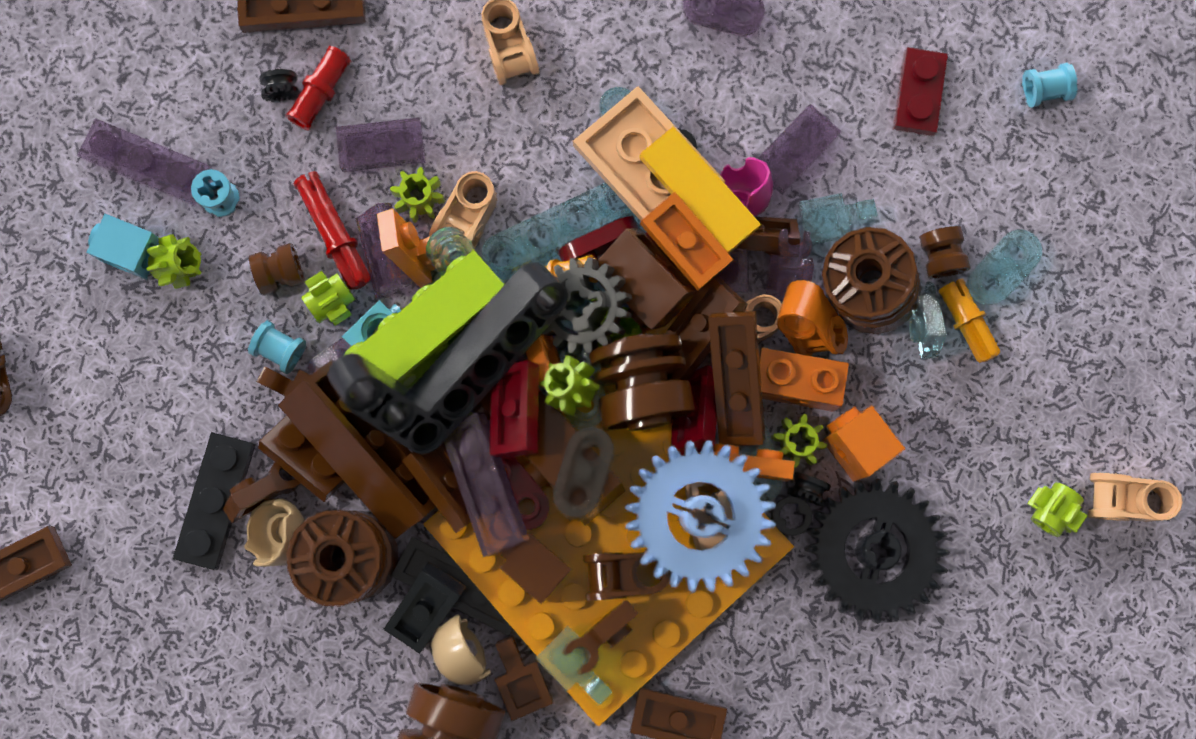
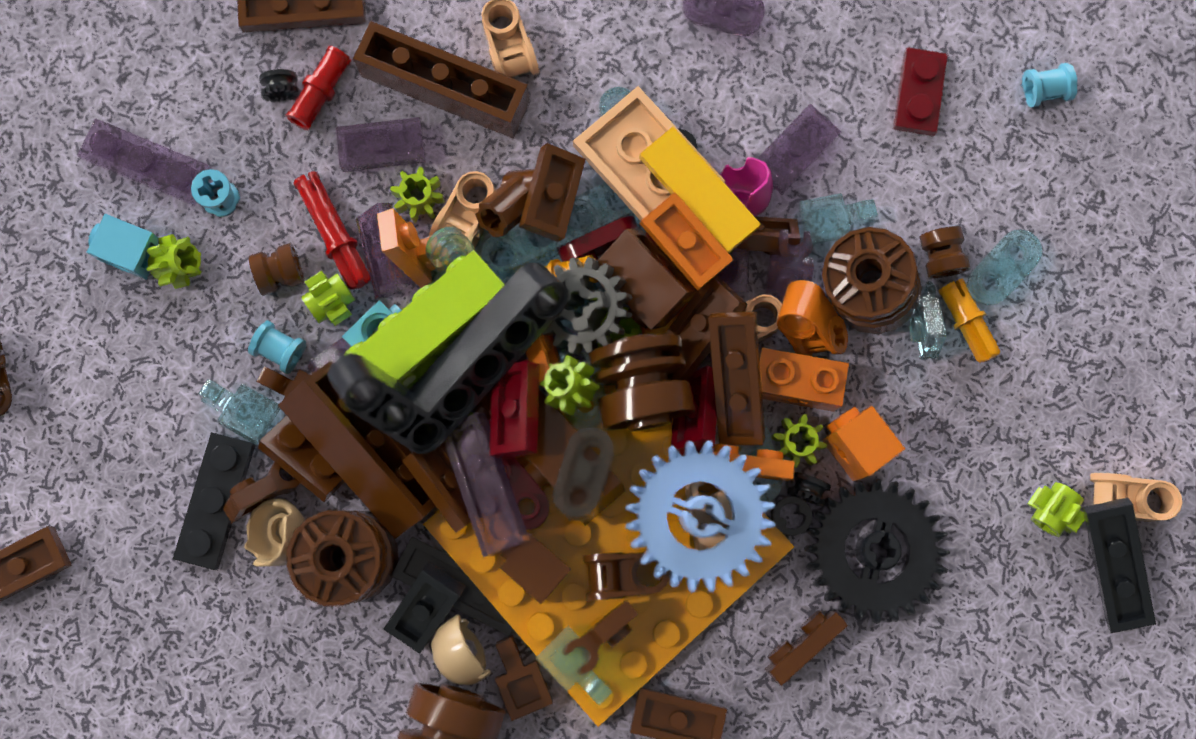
none -> clear light blue plate [198,379,281,445]
none -> reddish brown brick [353,21,530,139]
none -> reddish brown piece [475,169,534,237]
none -> reddish brown plate [519,143,586,242]
none -> reddish brown plate [765,610,848,686]
none -> black plate [1082,497,1156,633]

